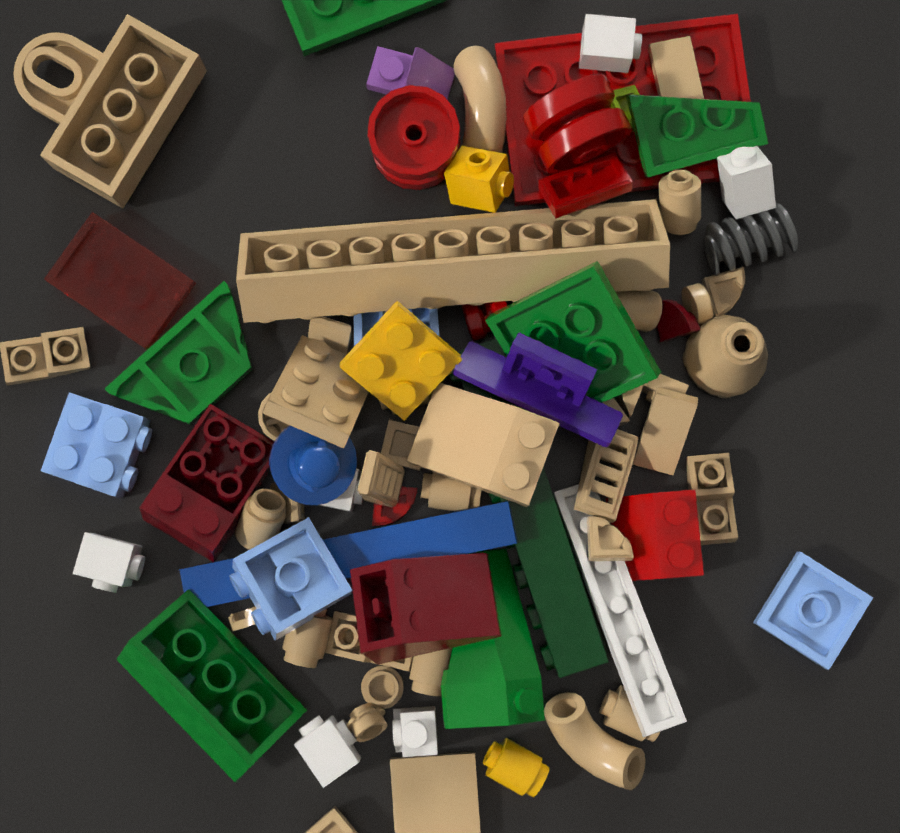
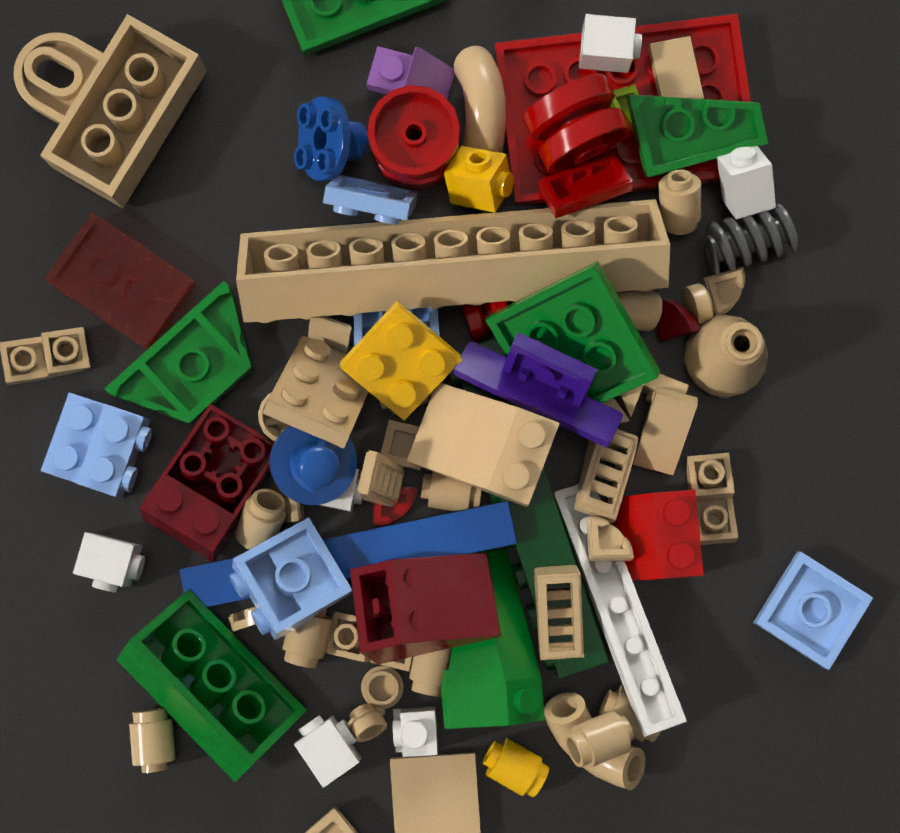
none -> tan brick [129,708,176,773]
none -> blue plate [294,97,368,181]
none -> light blue plate [323,174,419,224]
none -> tan slope [534,565,584,660]
none -> tan brick [565,710,634,768]

